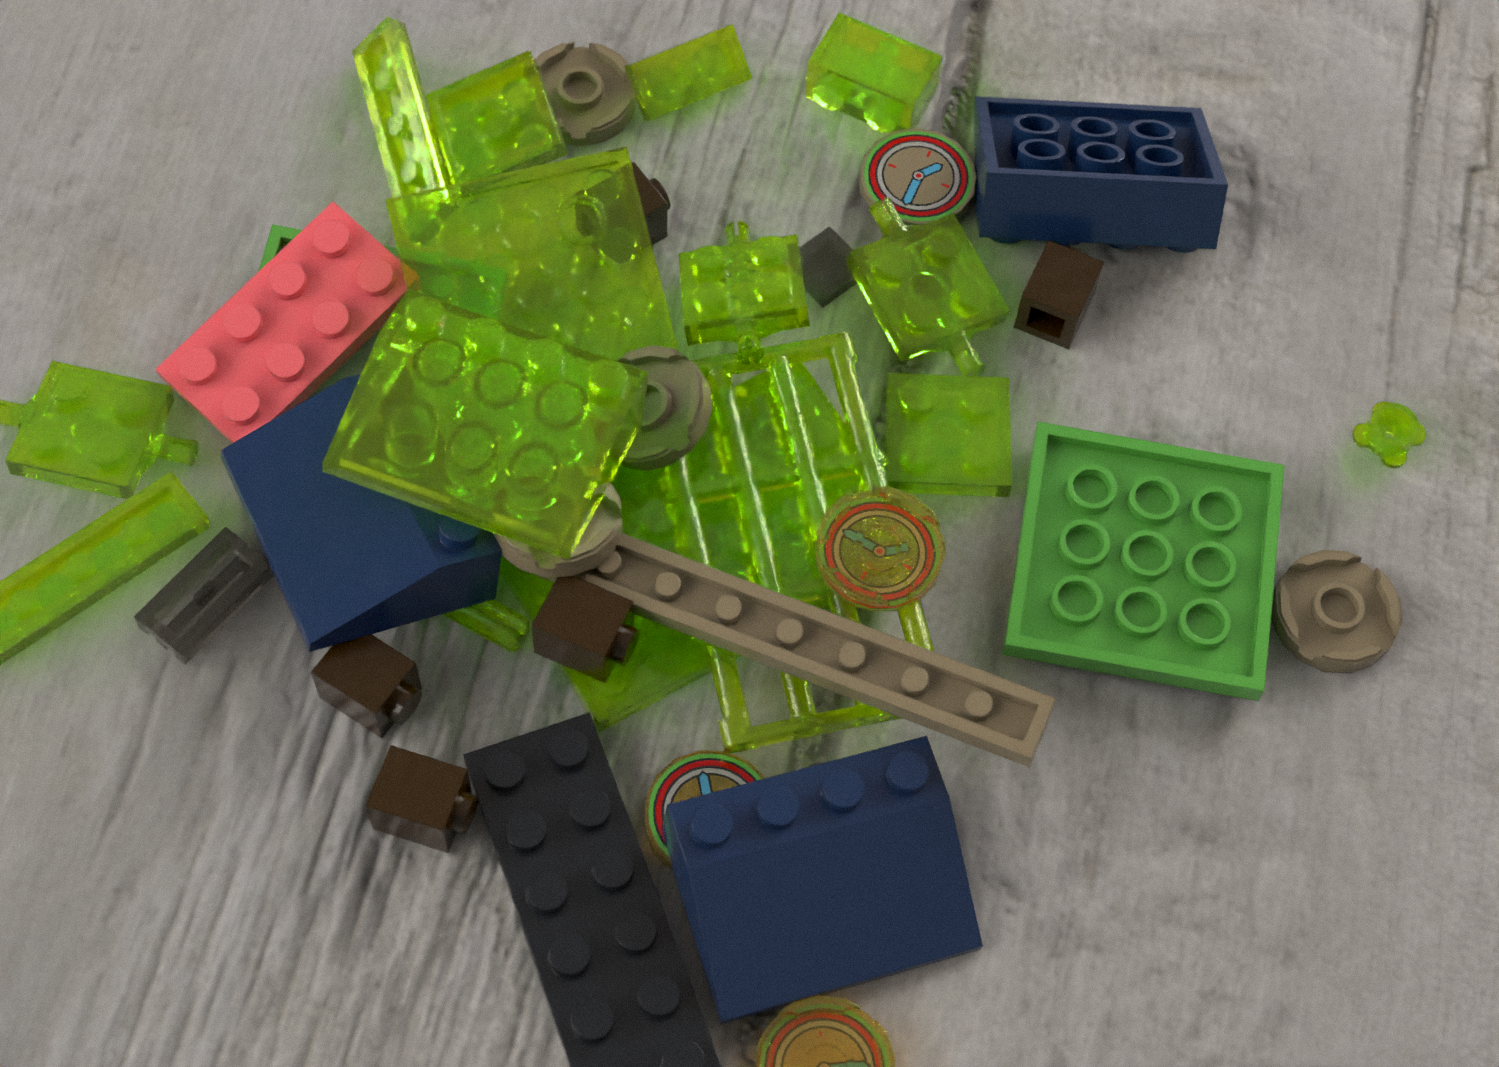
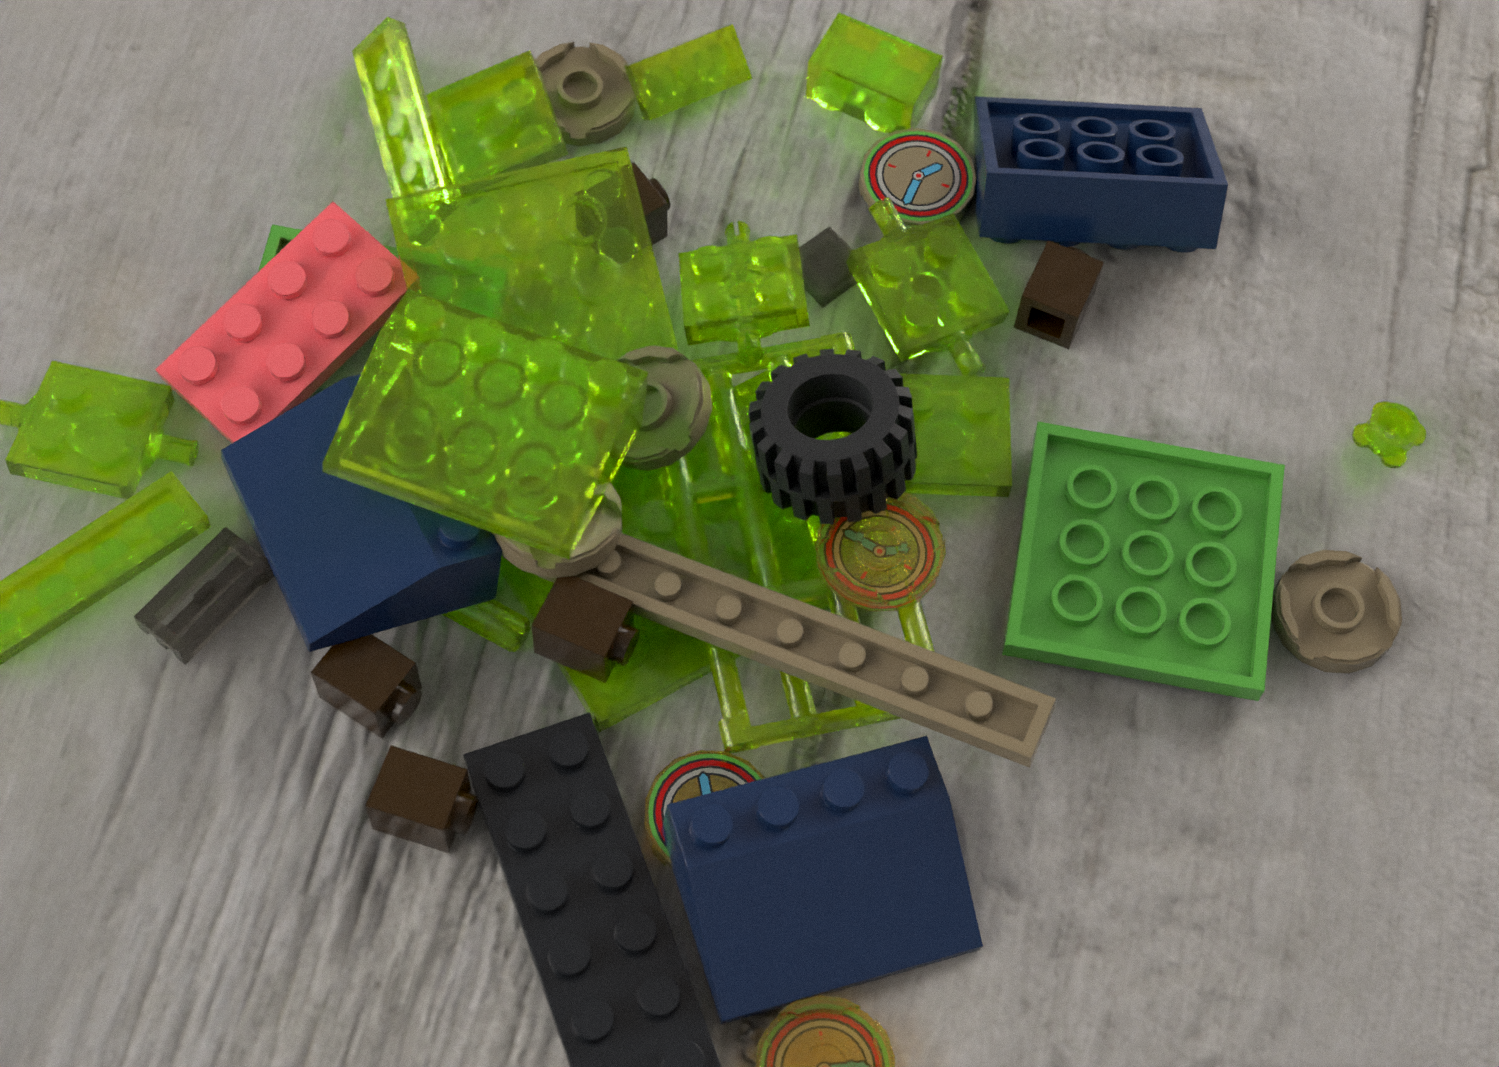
none -> black tyre [749,349,918,524]

